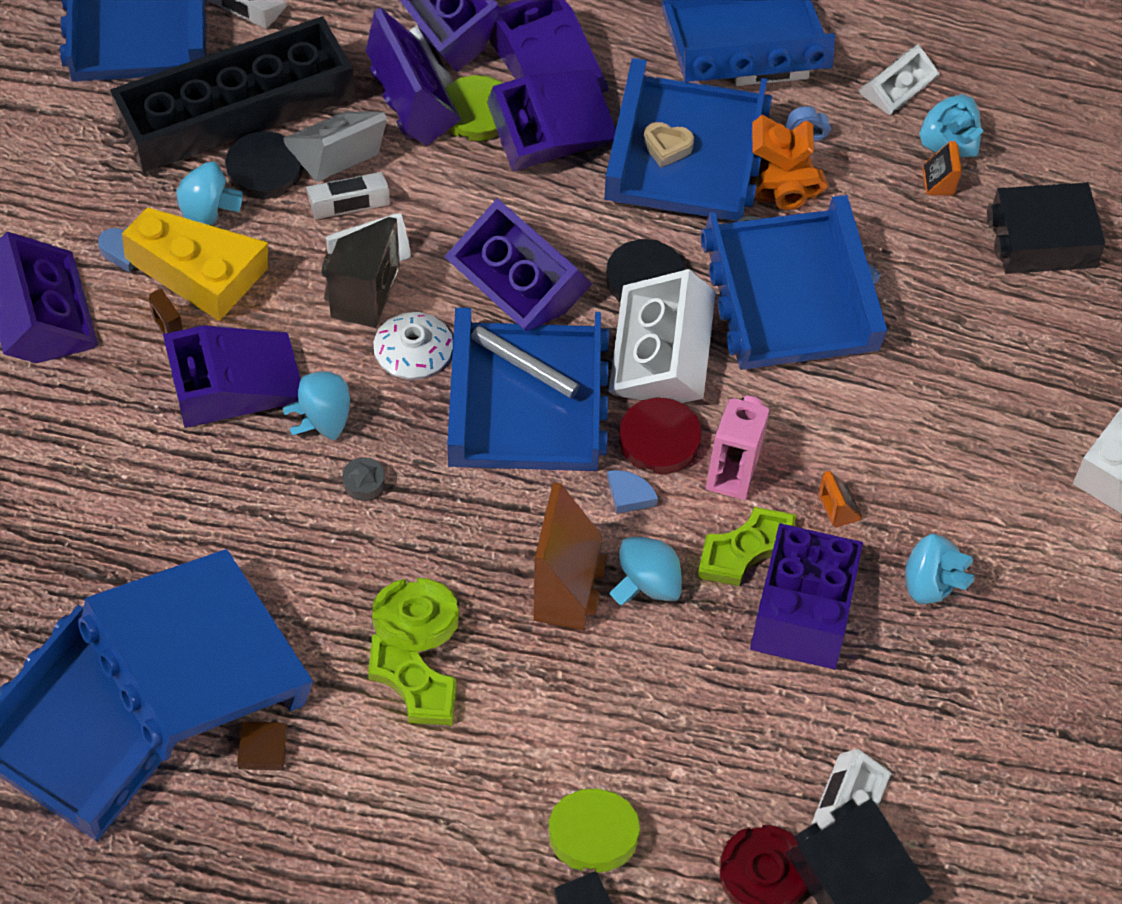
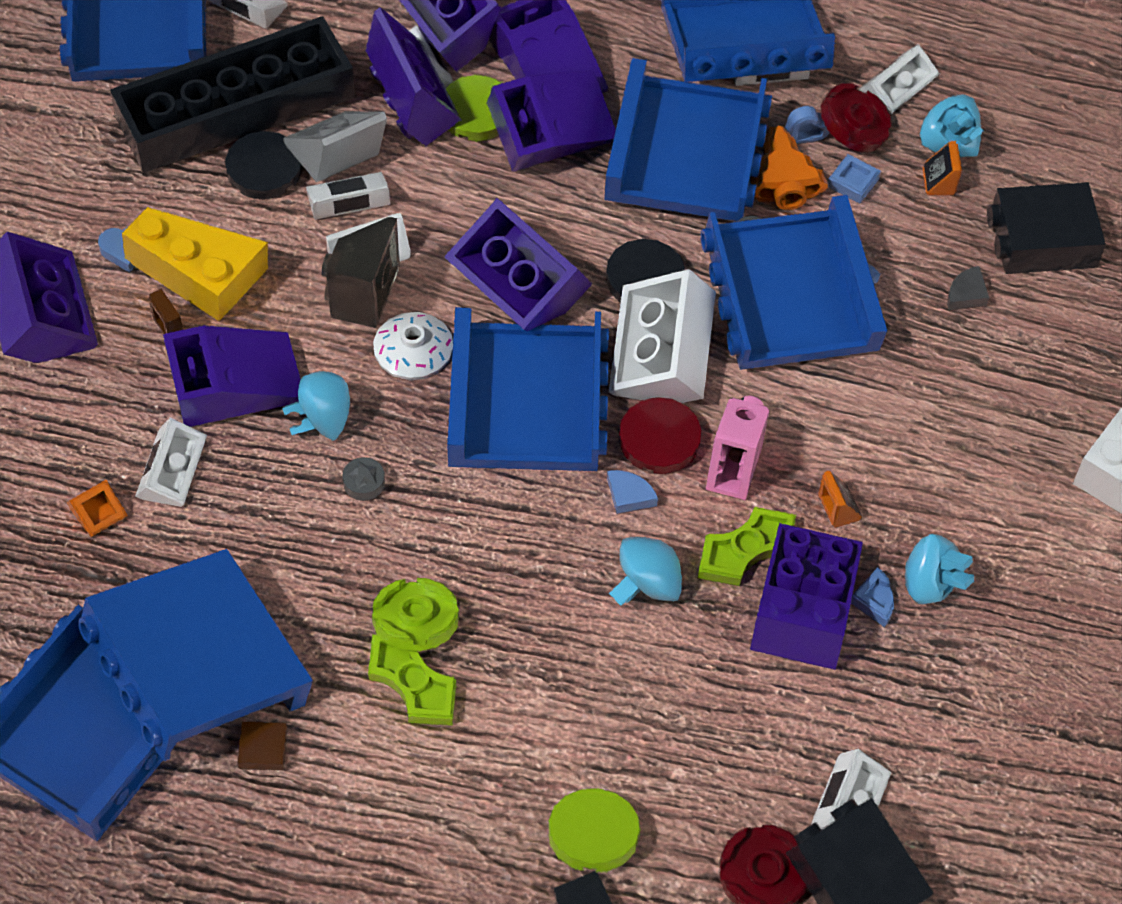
medium azure piece [176,161,243,226] -> none
light grey bar [471,326,580,399] -> none
dark orange slope [533,482,608,630] -> none
tan tile [644,122,694,168] -> none
orange bracket [752,115,814,171] -> none
none -> orange slope [66,480,128,538]
none -> white slope [135,418,207,507]
none -> dark red tile [820,83,892,153]
none -> medium blue tile [828,154,881,204]
none -> medium blue tile [851,567,894,628]
none -> flat silver tile [947,266,989,310]

